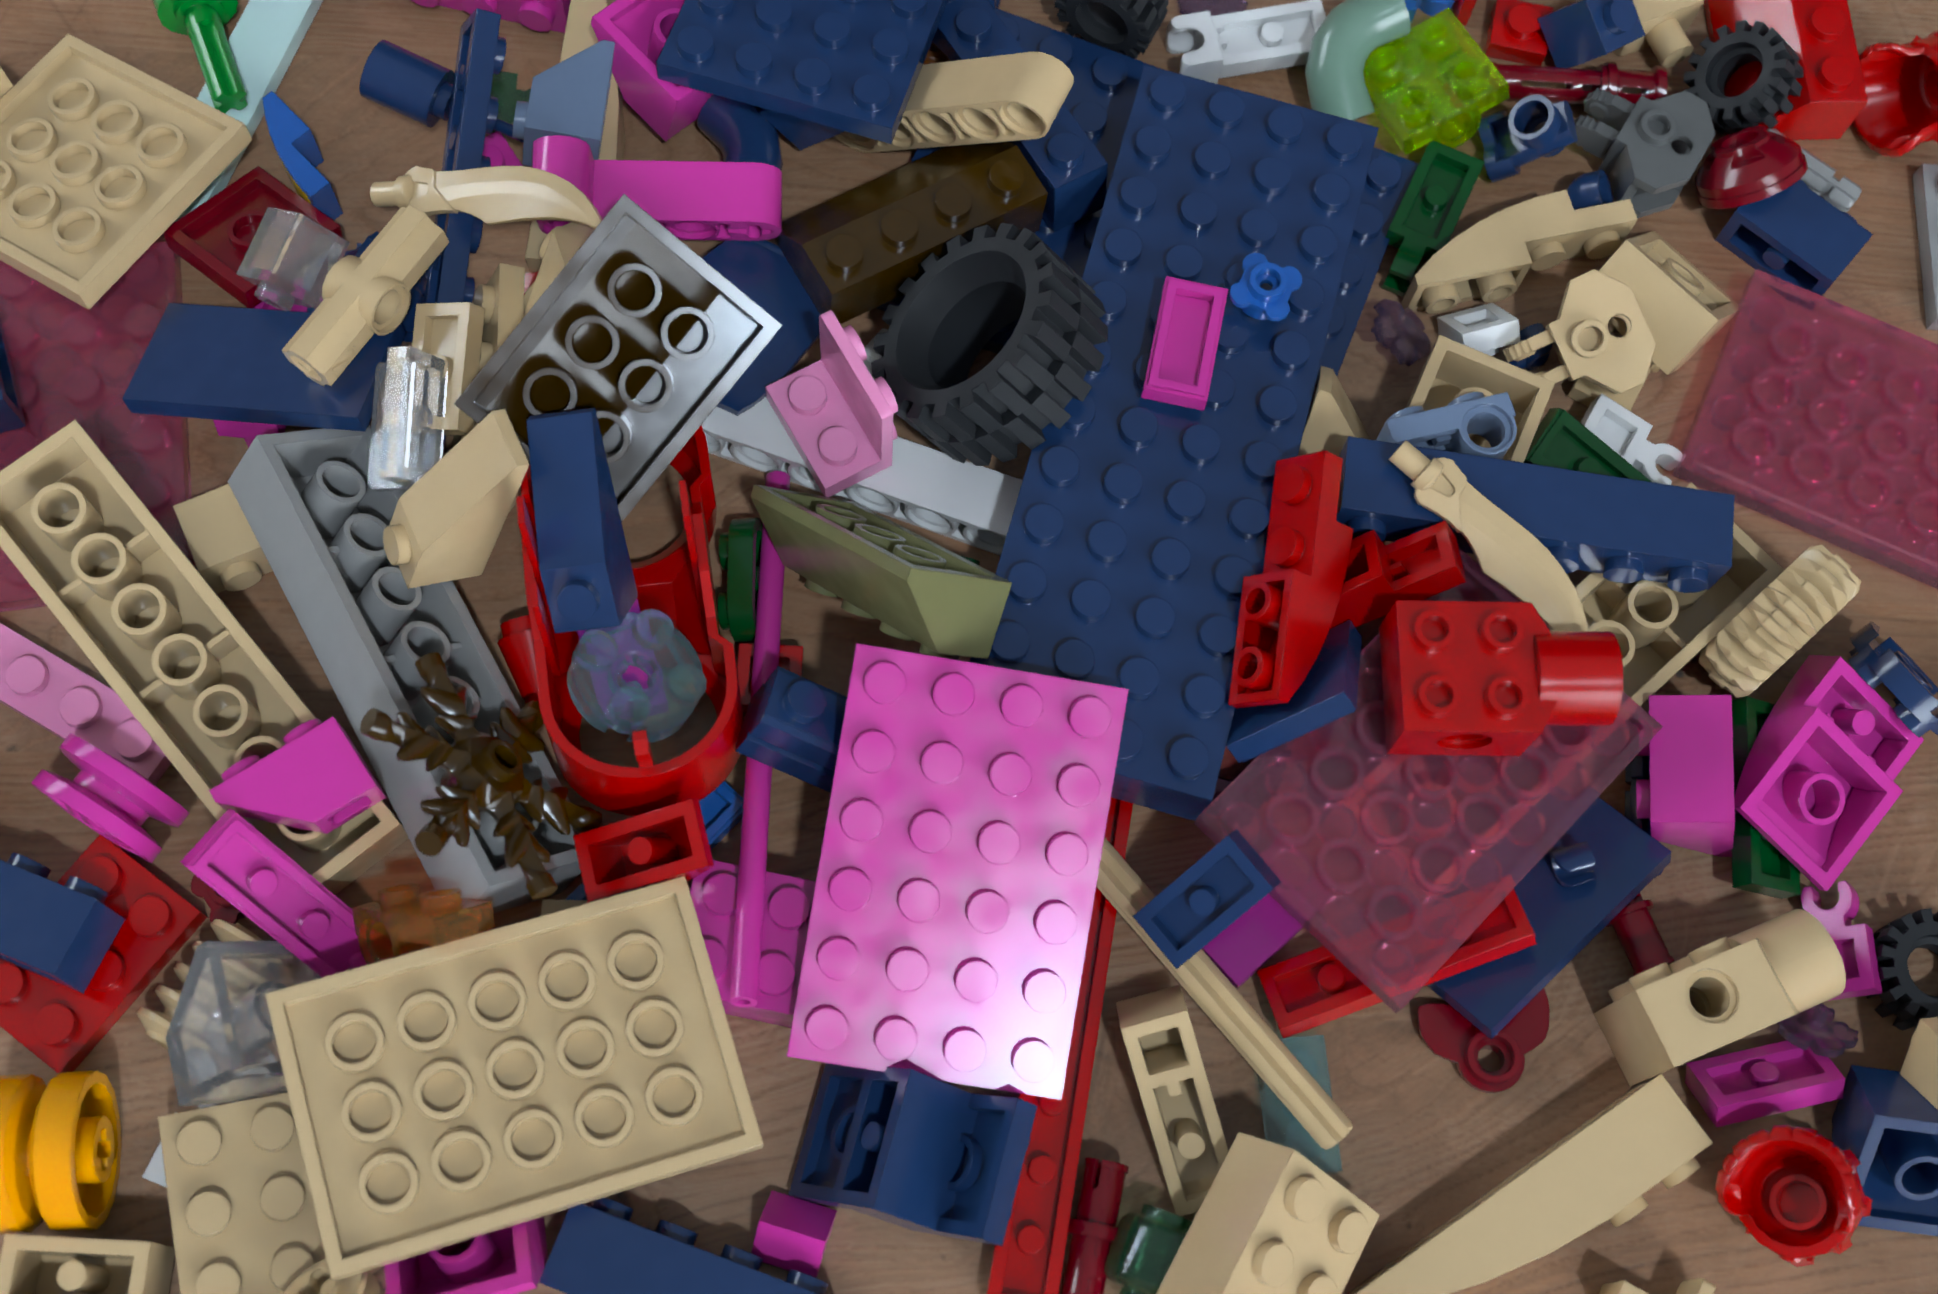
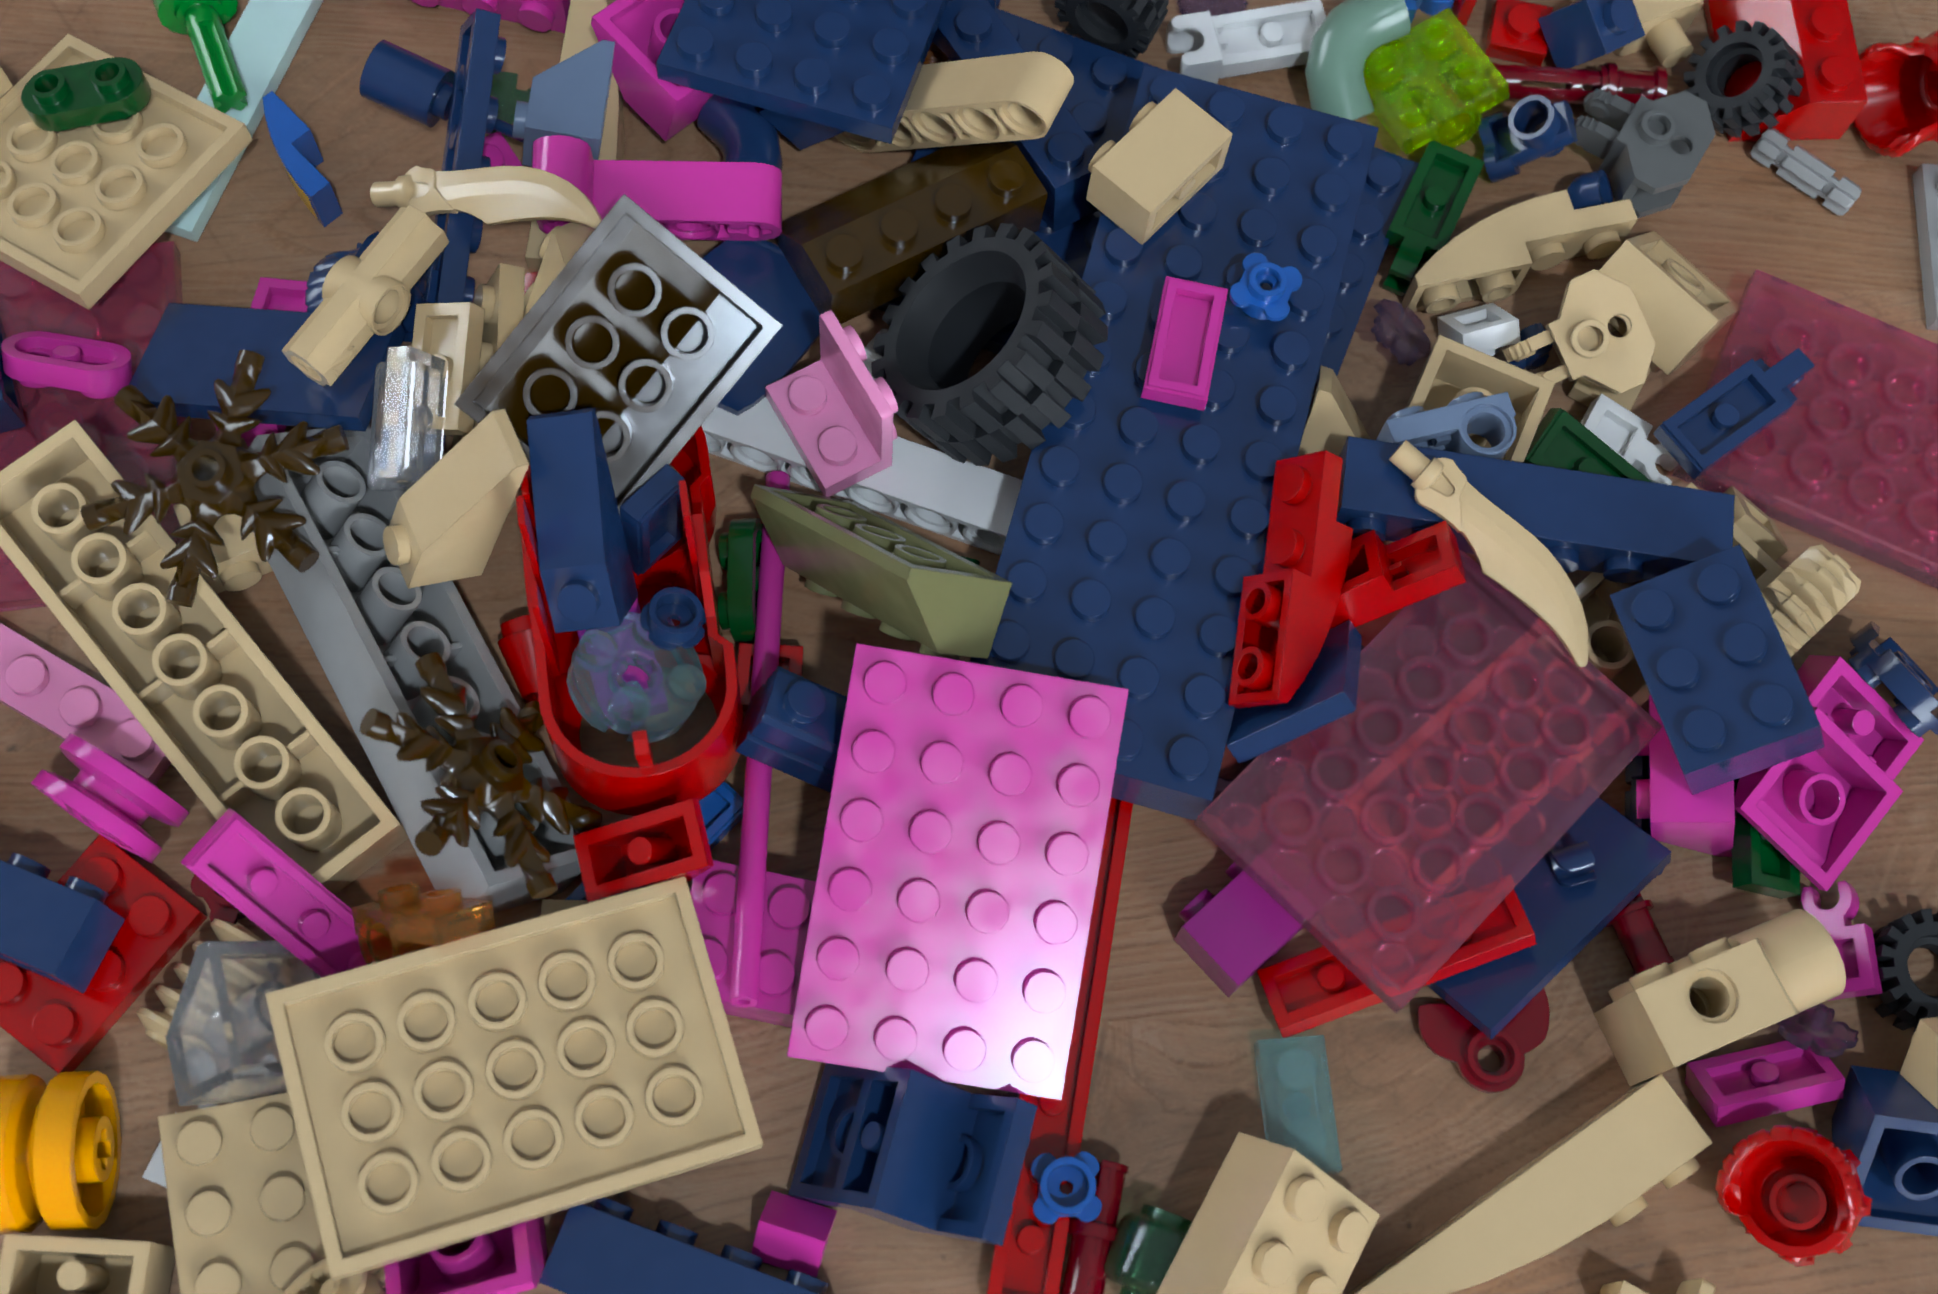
dark red plate [163,166,344,308] -> none
dark pink slope [209,717,387,834] -> none
clear brick [236,207,350,312] -> none
tan axle [1096,837,1353,1150] -> none
tan slope [1116,985,1229,1217] -> none
dark blue plate [1133,829,1282,969] -> none
red brick [1379,600,1623,756] -> none
dark red piece [1695,126,1808,209] -> none
dark blue brick [1715,179,1873,310] -> none
none -> dark pink plate [1,331,133,399]
none -> dark green plate [21,57,151,131]
none -> dark brown piece [81,350,349,608]
none -> dark blue tile [620,464,684,576]
none -> dark blue plate [640,587,706,651]
none -> blue plate [1031,1152,1102,1224]
none -> tan brick [1086,88,1233,245]
none -> dark blue brick [1610,544,1824,795]
none -> dark blue hinge [1653,348,1815,480]
none -> tan plate [1724,486,1789,561]

